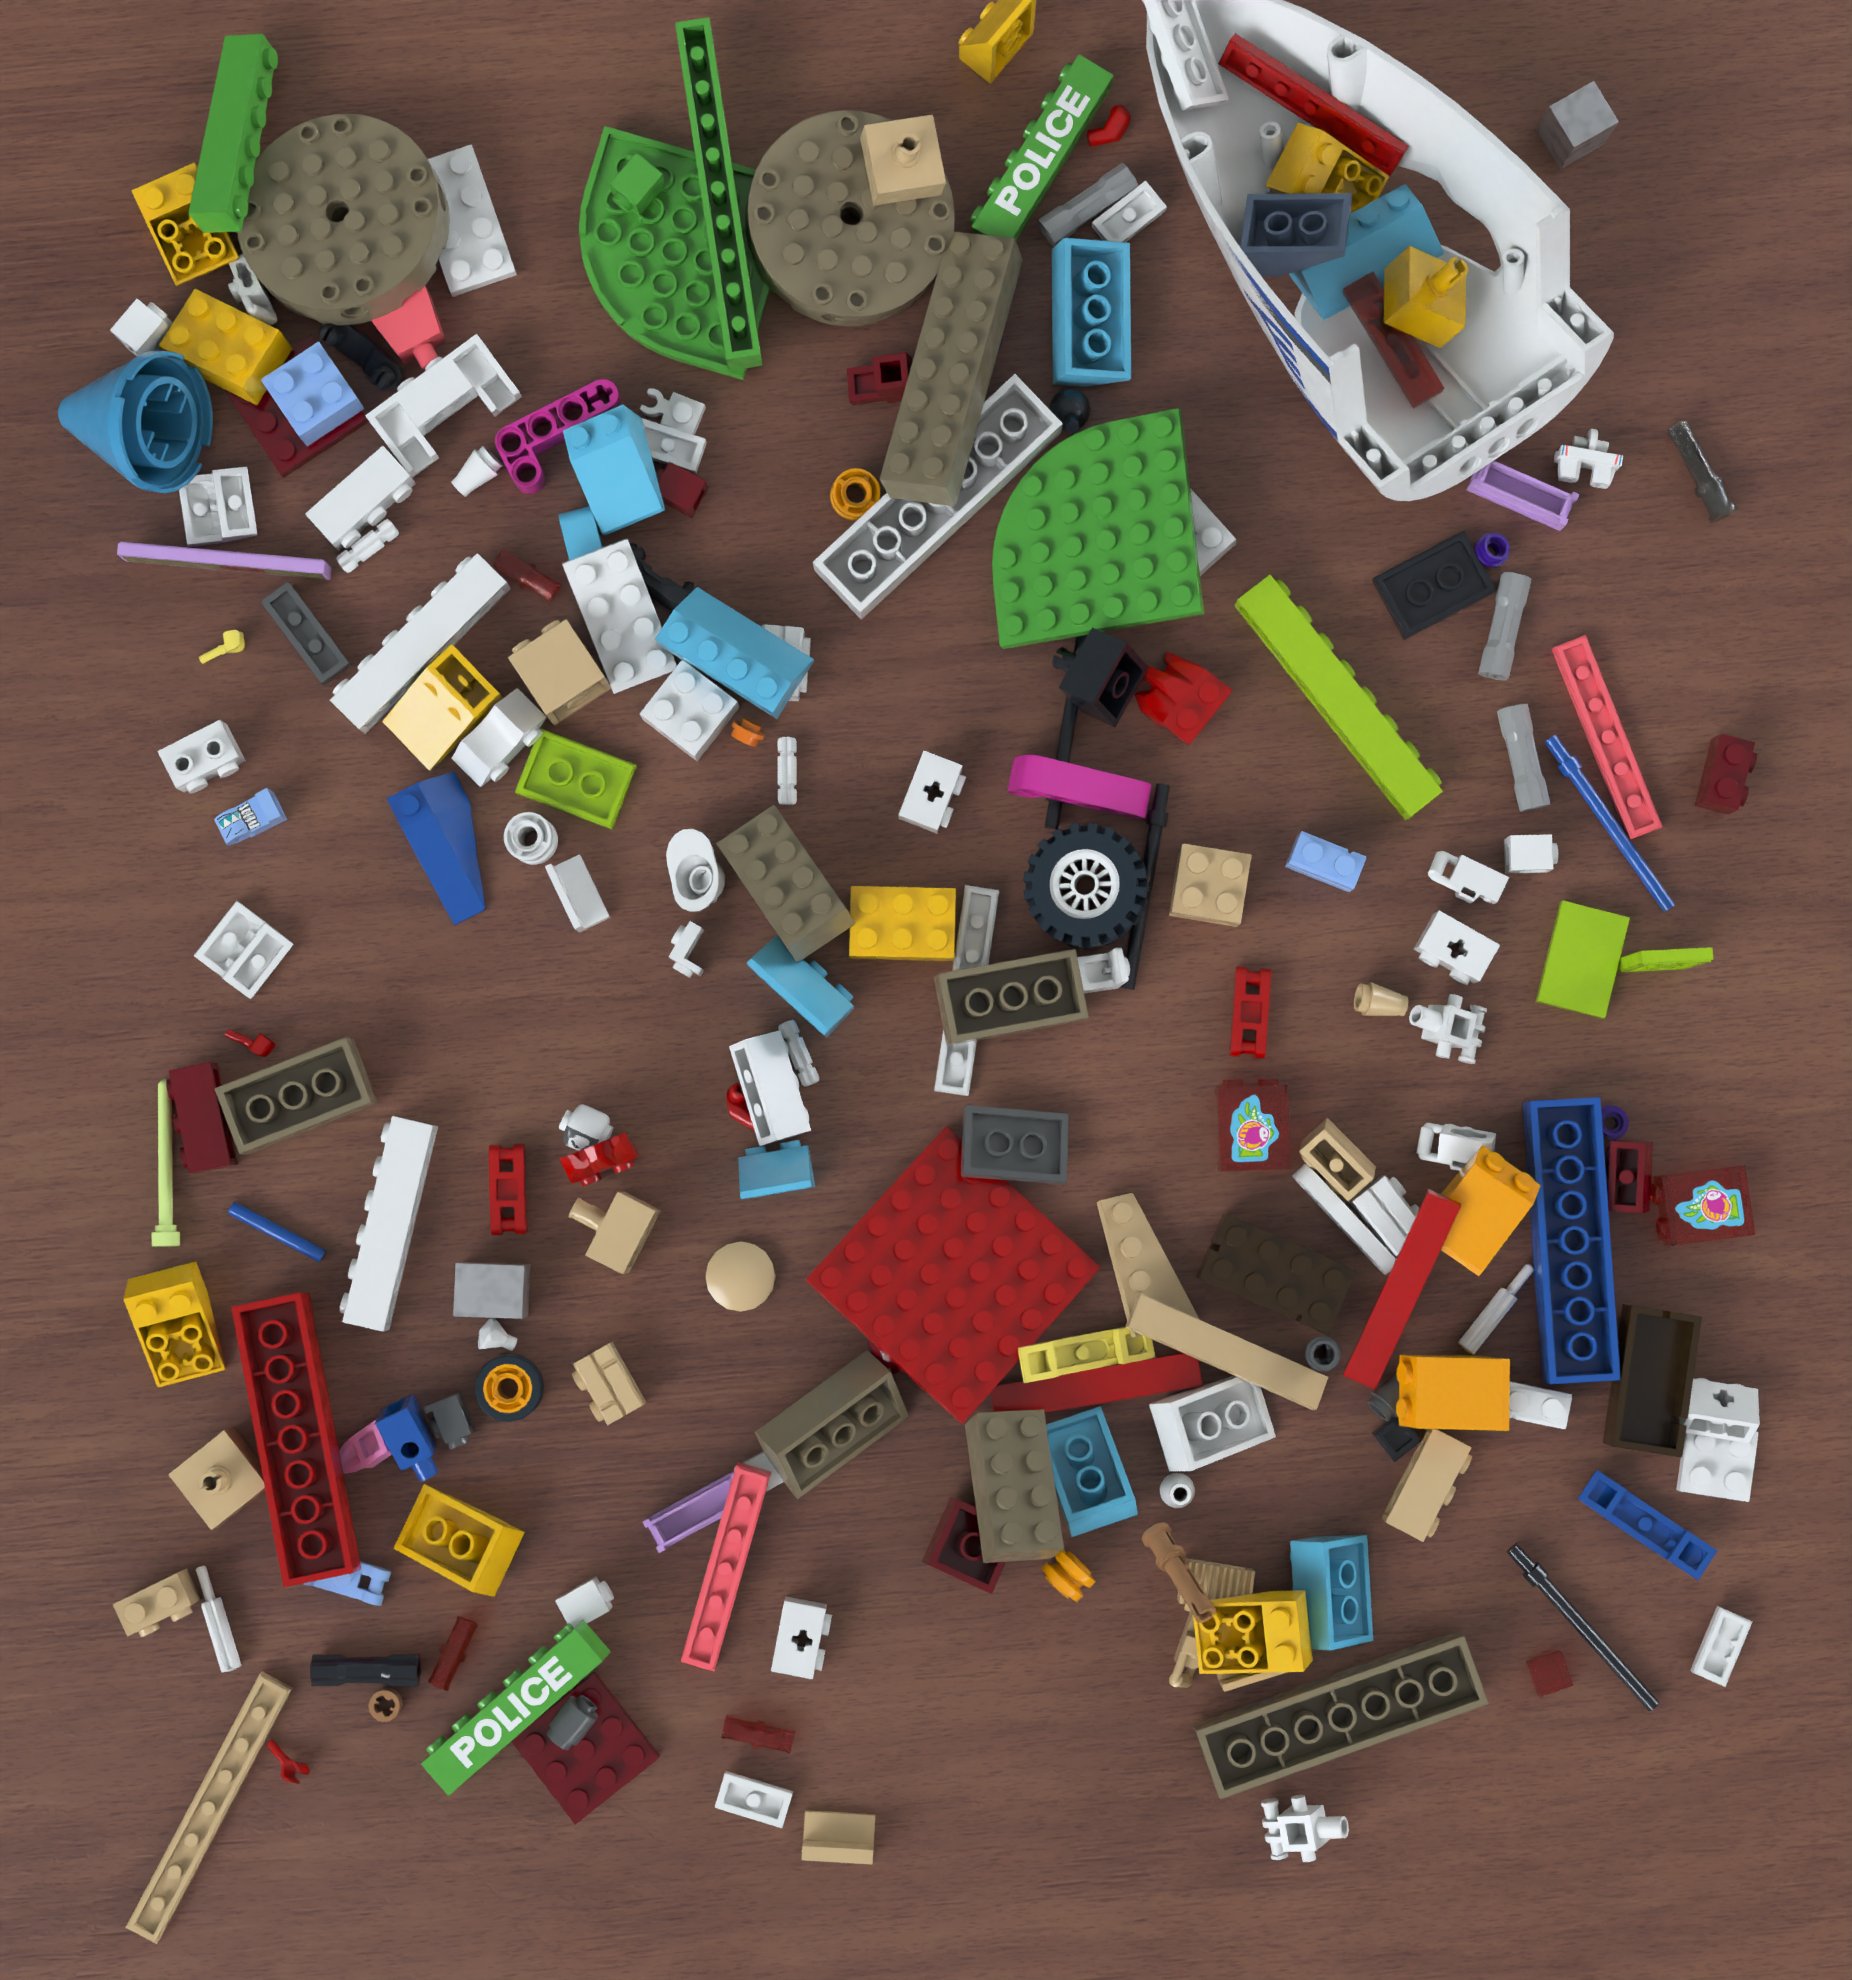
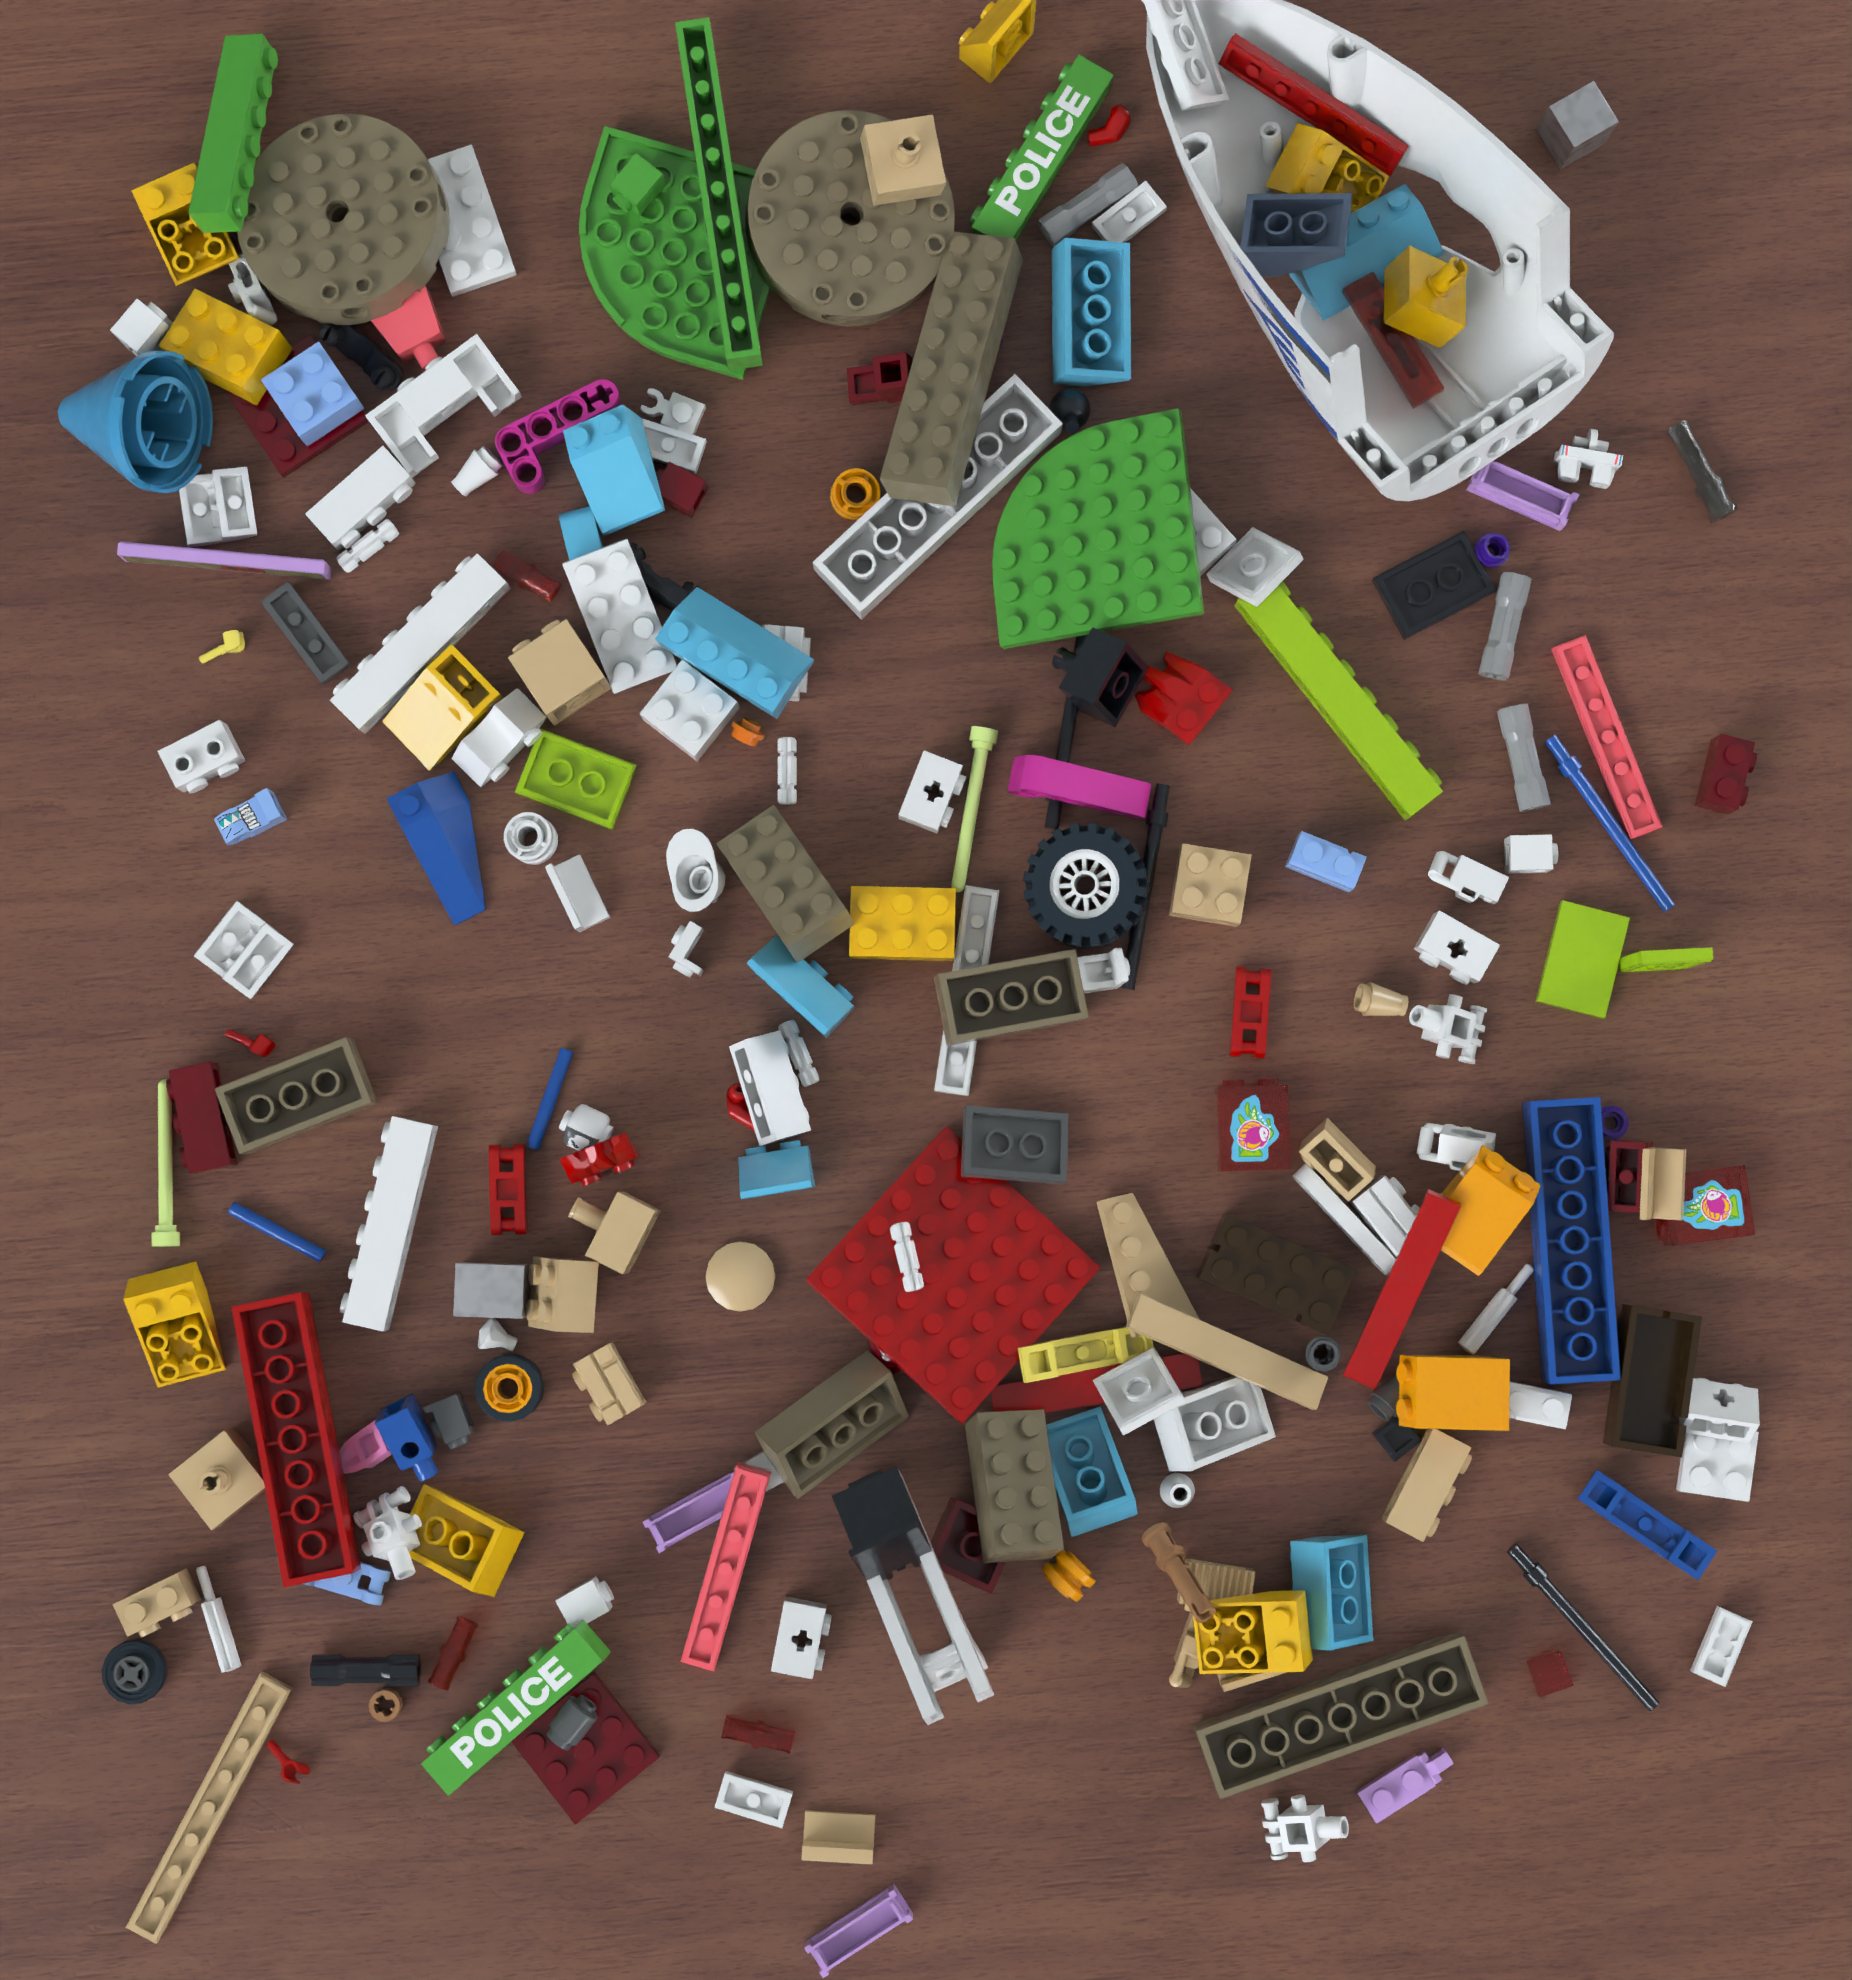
none -> black wheel [102,1639,167,1704]
none -> white piece [353,1486,422,1580]
none -> tan brick [525,1256,599,1333]
none -> blue bar [526,1048,574,1151]
none -> lavender container [804,1883,913,1978]
none -> piece [832,1466,994,1725]
none -> white axle [890,1222,924,1292]
none -> yellowish green piece [951,726,999,892]
none -> white tile [1093,1347,1186,1435]
none -> white tile [1206,527,1304,607]
none -> lavender hinge [1356,1748,1454,1824]
none -> tan panel [1640,1147,1686,1221]

